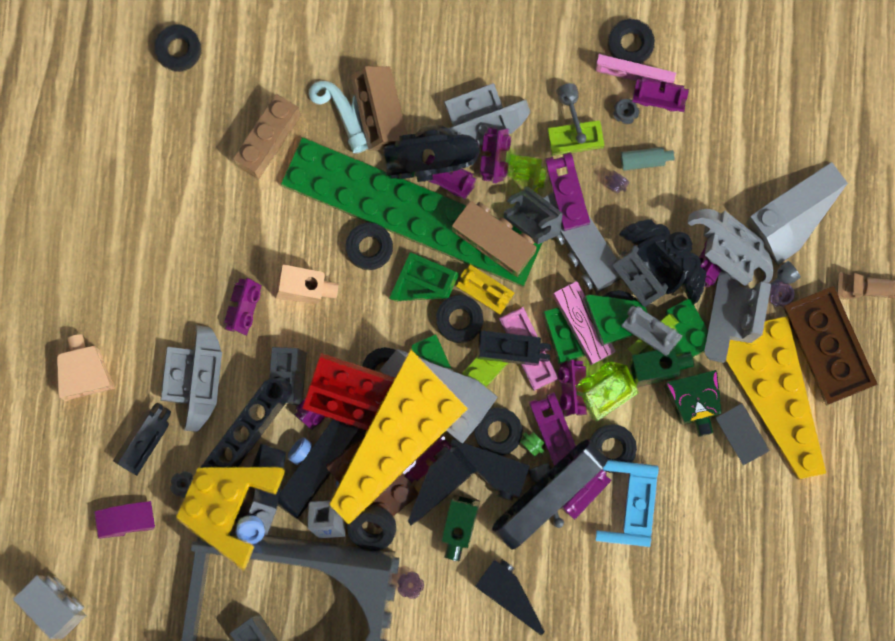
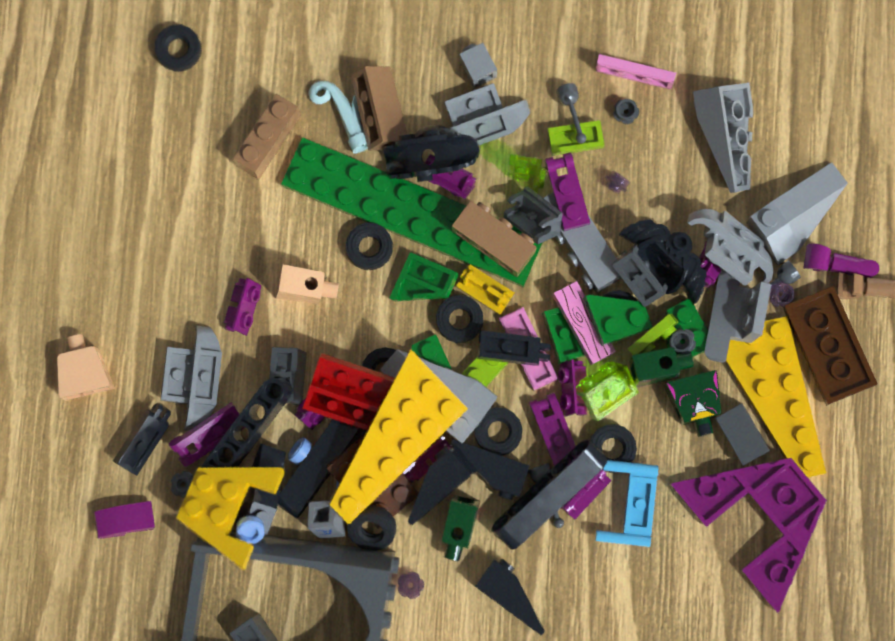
light grey brick [13,575,87,639] -> none
magenta hinge [480,127,511,183] -> none
bright green plate [520,432,544,456] -> none
black tyre [608,19,655,64] -> none
sand green cylinder [620,147,675,171] -> none
light grey hinge [622,306,682,356] -> none
magenta hinge [632,77,689,112] -> none
none -> magenta plate [169,402,245,467]
none -> light grey brick [460,43,497,88]
none -> dark grey plate [669,328,696,354]
none -> magenta wing [671,458,827,613]
none -> light grey wedge [693,83,753,193]
none -> magenta piece [803,244,880,279]

